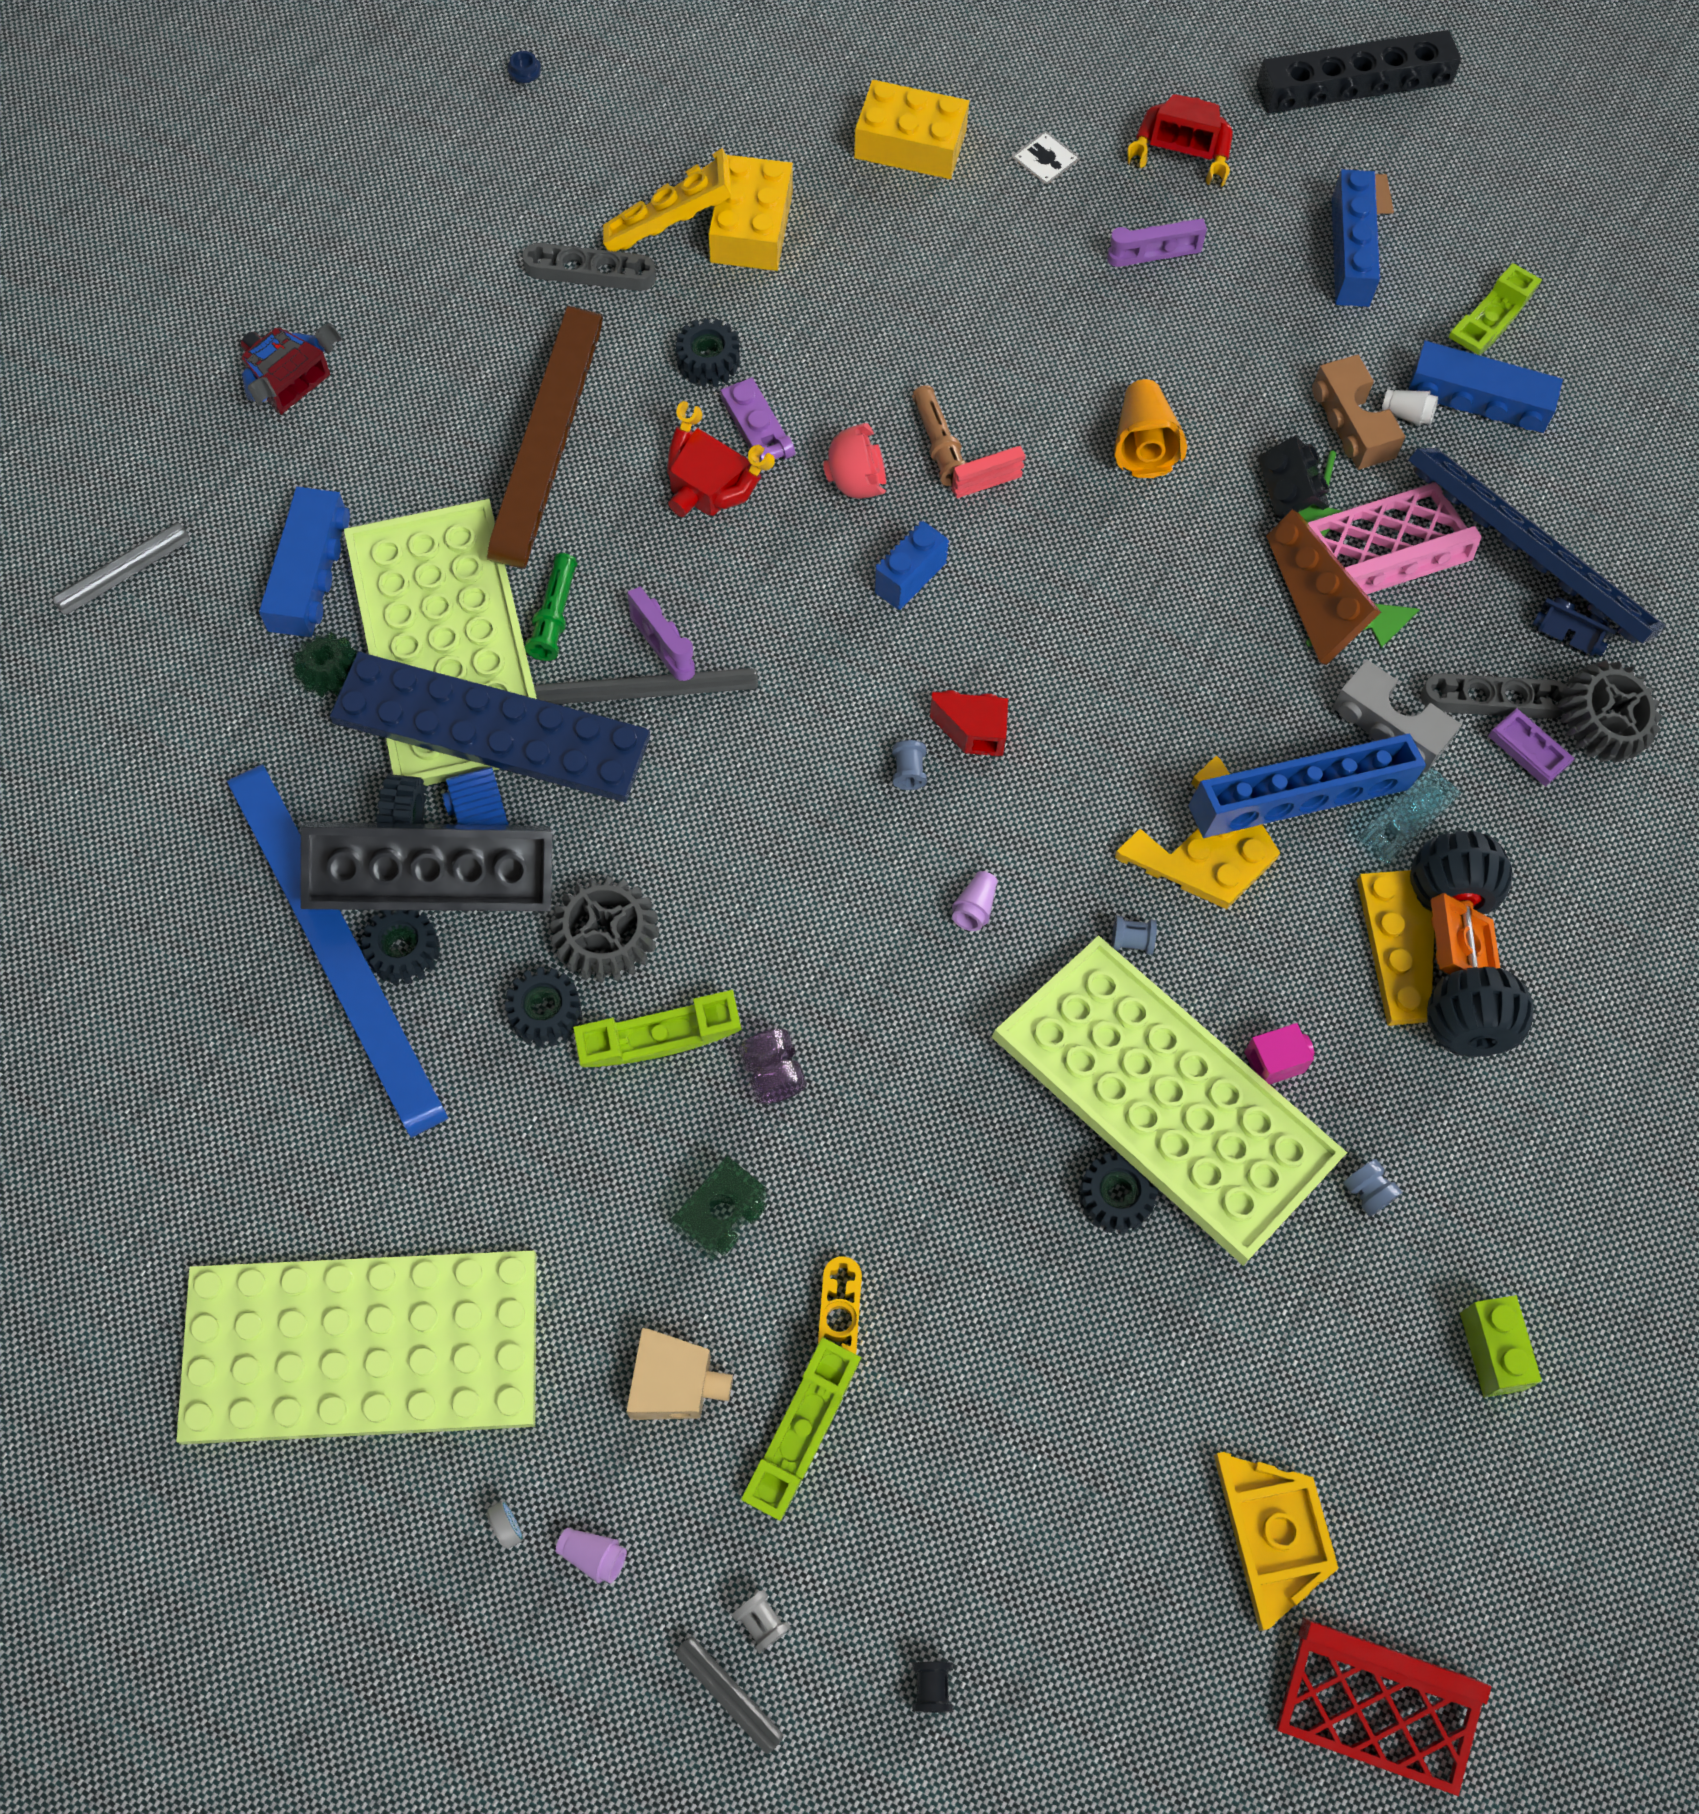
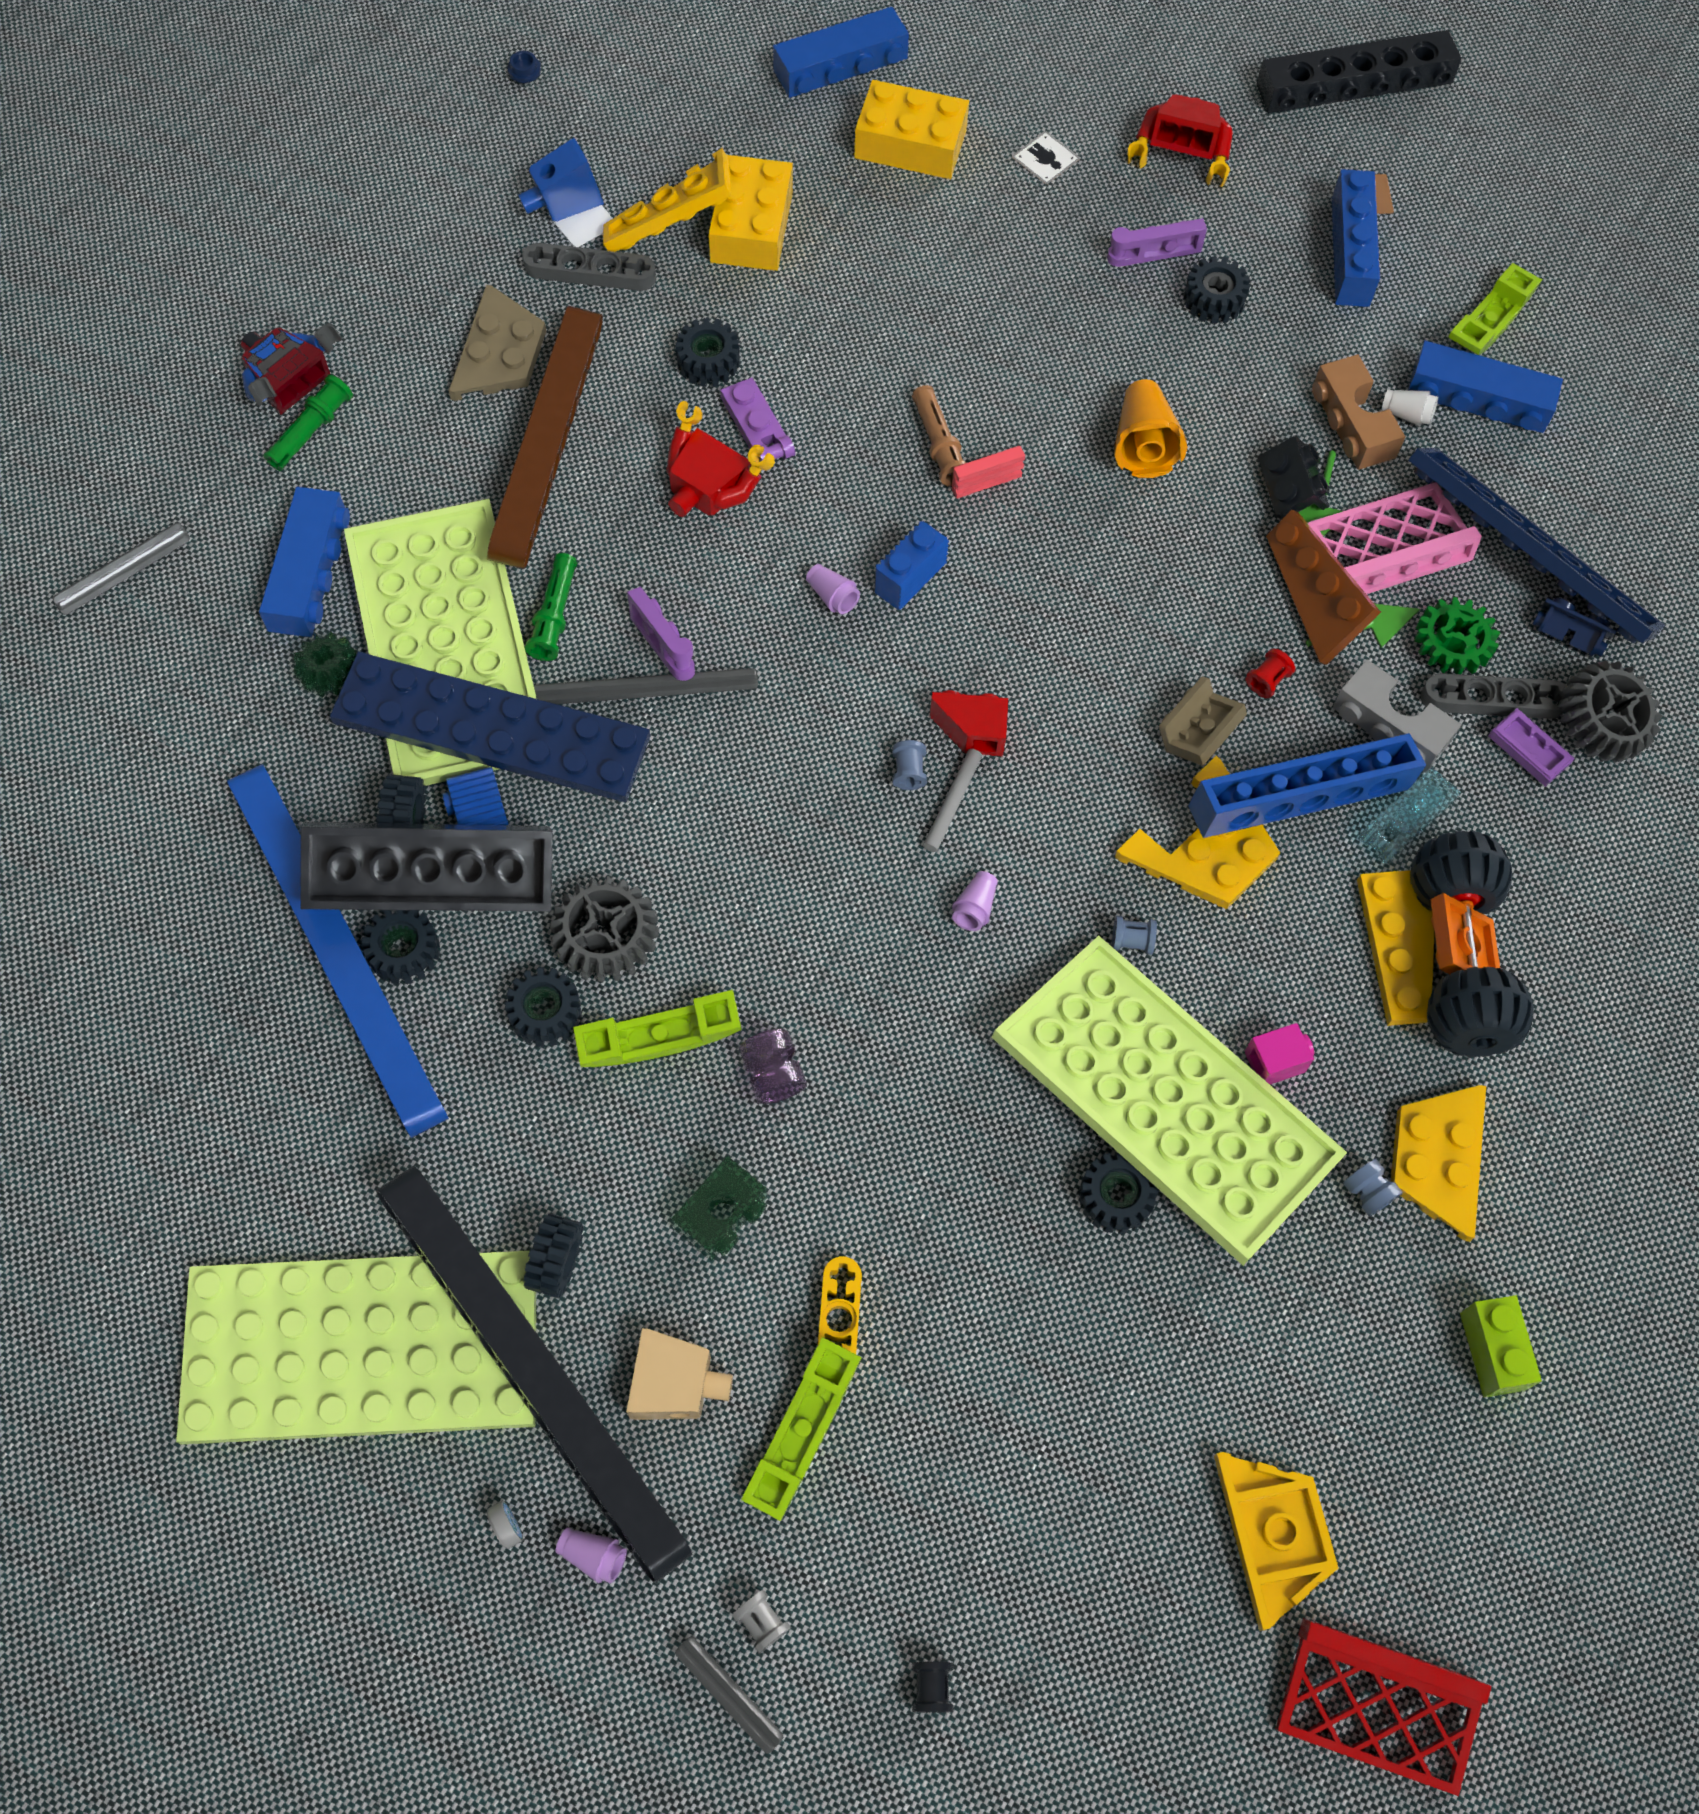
coral cylinder [823,423,886,499] -> none
none -> green pin [263,374,353,471]
none -> black beam [376,1166,692,1584]
none -> dark tan wing [449,284,547,401]
none -> blue torso [518,138,604,222]
none -> black bush [524,1213,584,1298]
none -> white sticker [548,205,613,247]
none -> blue brick [773,7,909,98]
none -> lavender cone [806,564,860,614]
none -> light grey bar [923,749,982,852]
none -> dark tan bracket [1159,676,1247,766]
none -> black bush [1184,256,1250,324]
none -> red bush [1245,648,1296,699]
none -> yellow wing [1391,1085,1486,1242]
none -> green gear [1414,597,1500,674]

